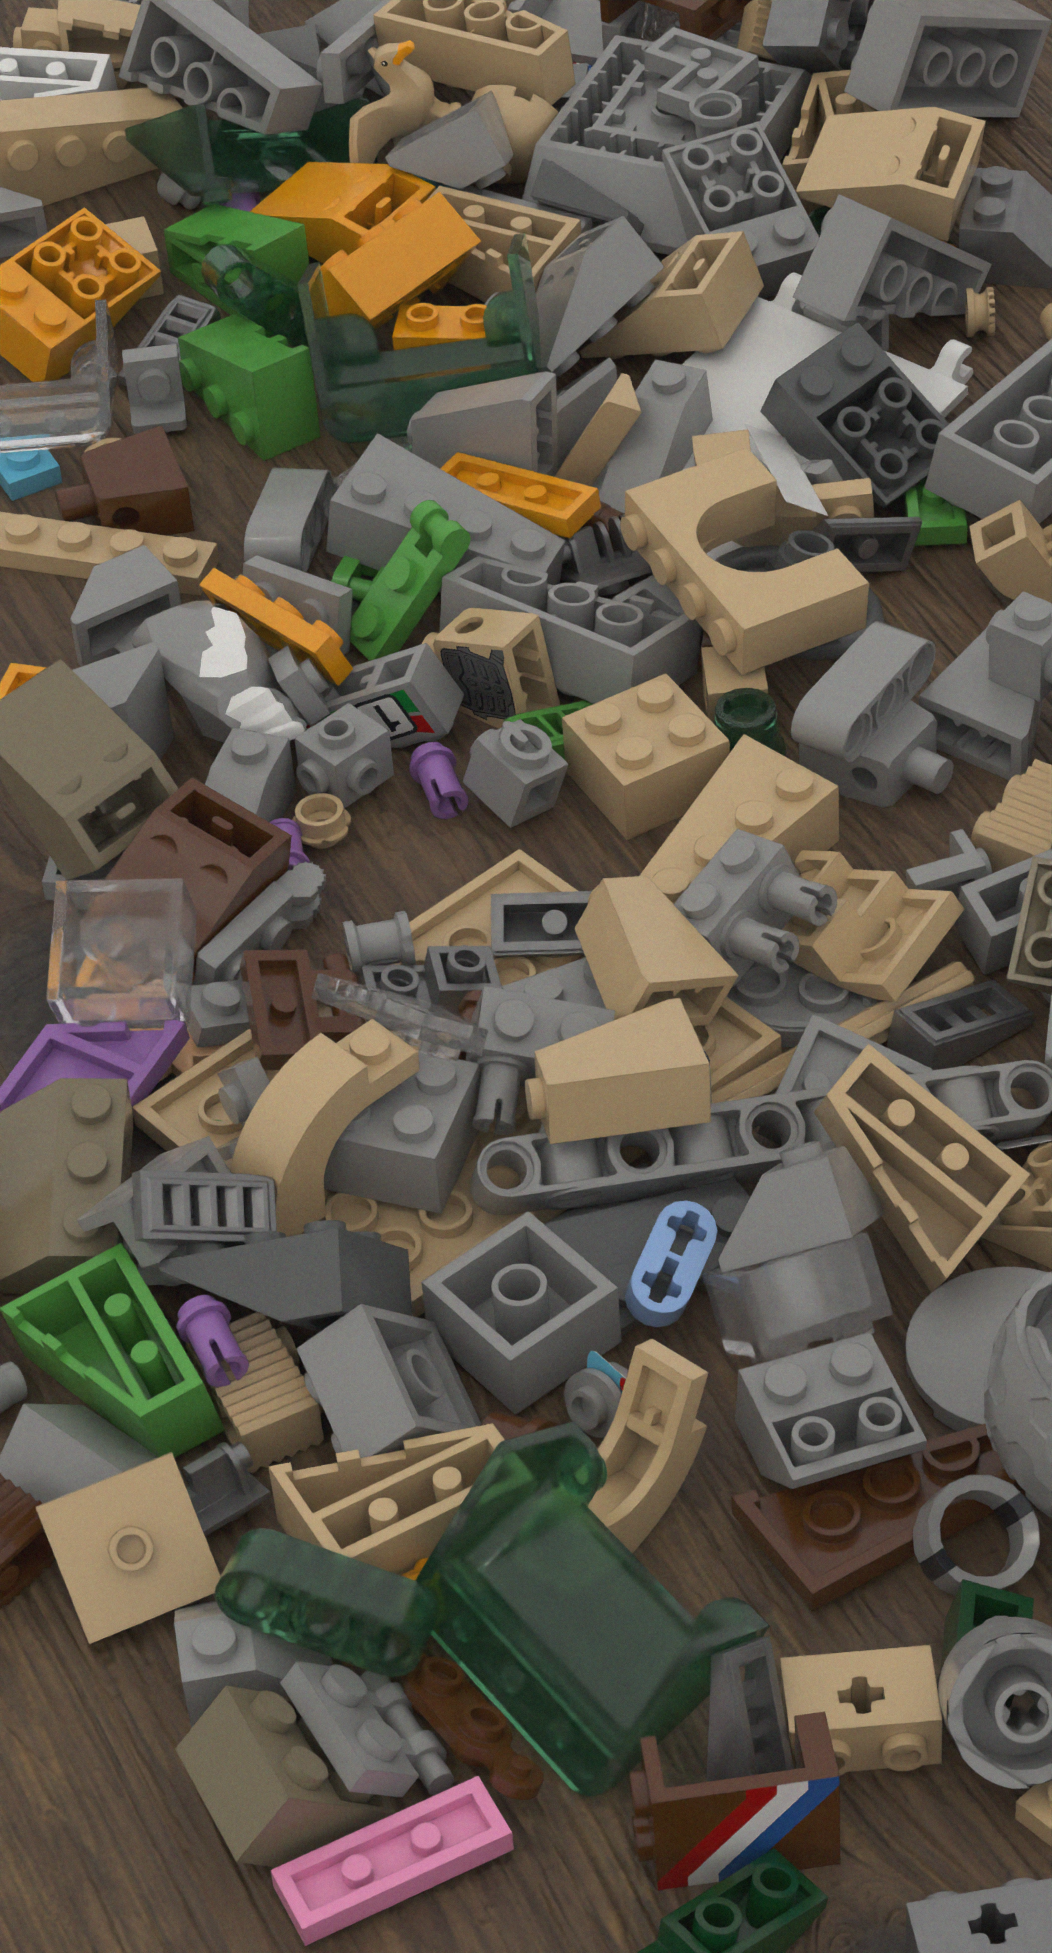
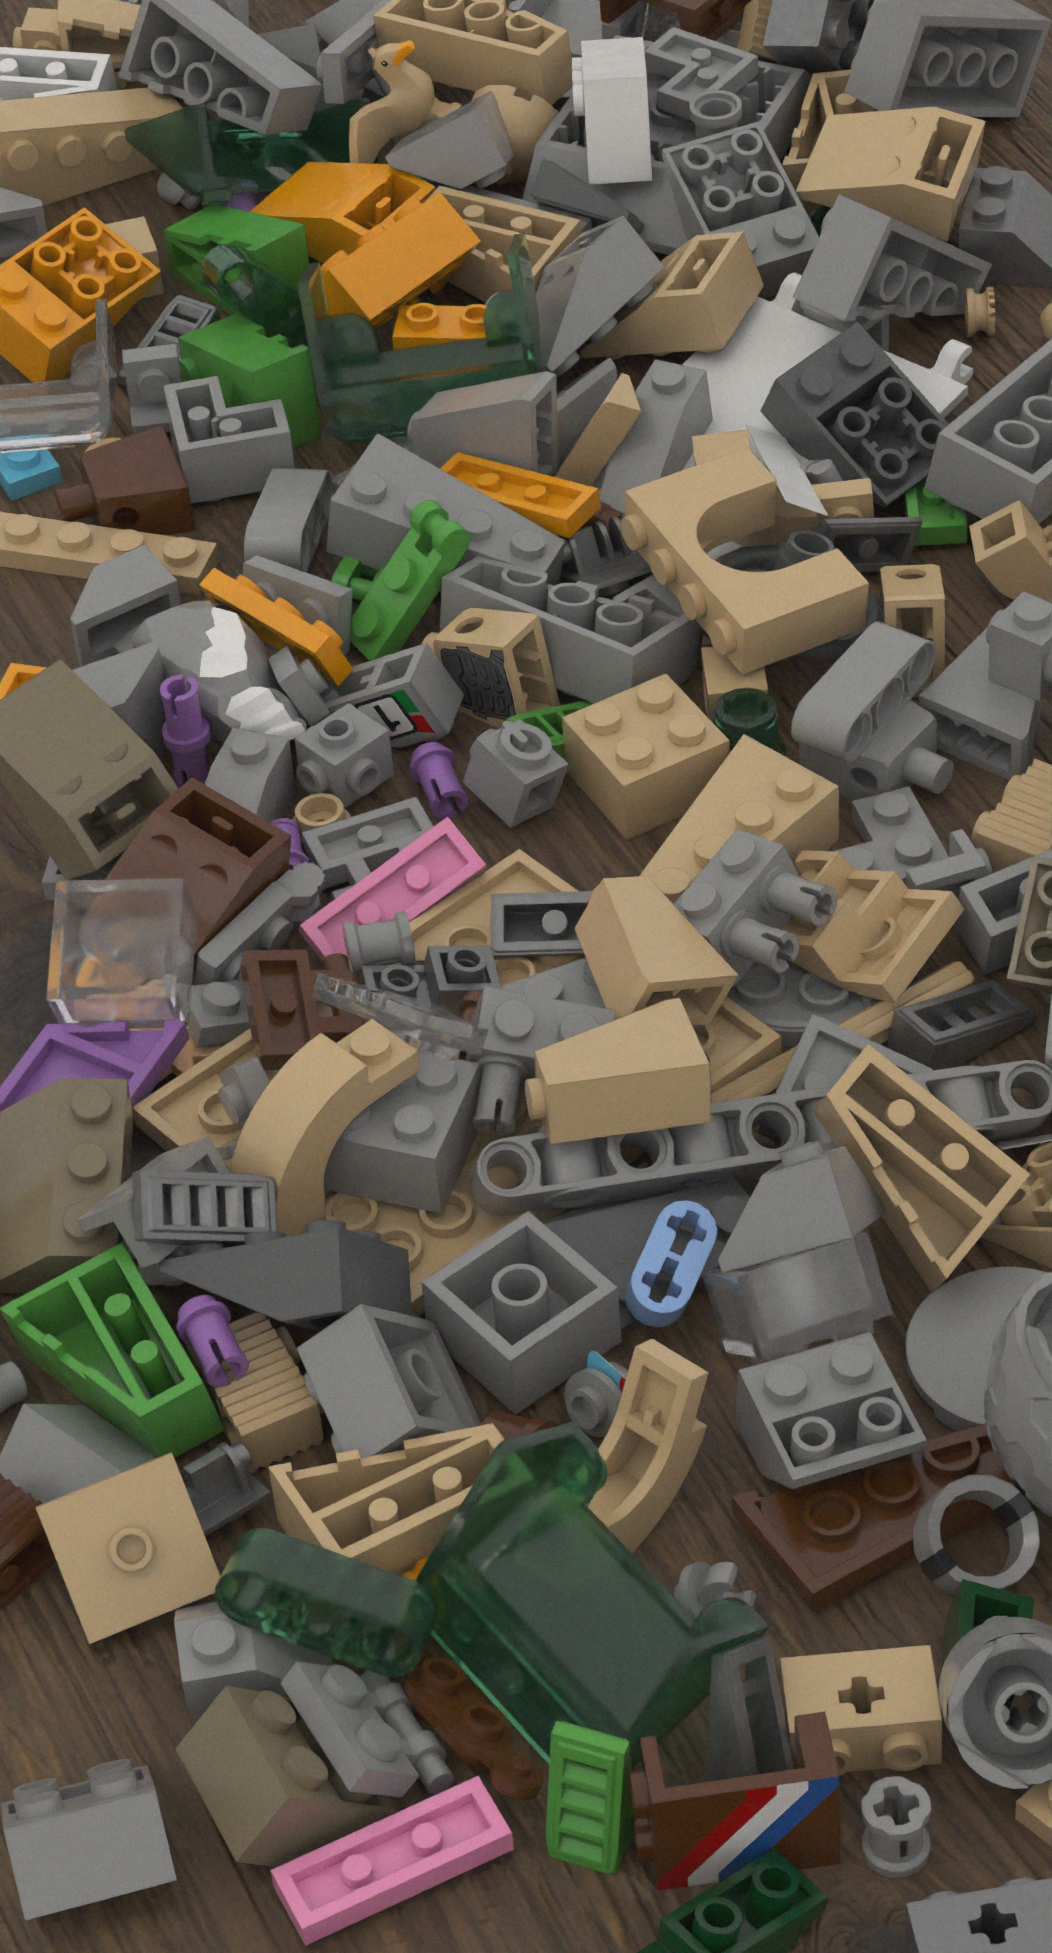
none -> light grey slope [0,1759,177,1921]
none -> medium lavender pin [159,675,211,788]
none -> light grey brick [163,376,295,504]
none -> bright pink plate [298,816,486,962]
none -> light grey plate [302,797,434,901]
none -> bright green slope [546,1721,634,1874]
none -> white wedge [572,37,652,185]
none -> light grey plate [674,1562,756,1636]
none -> light grey plate [834,786,949,885]
none -> light grey bush [861,1776,931,1878]
none -> tan torso [880,564,945,698]

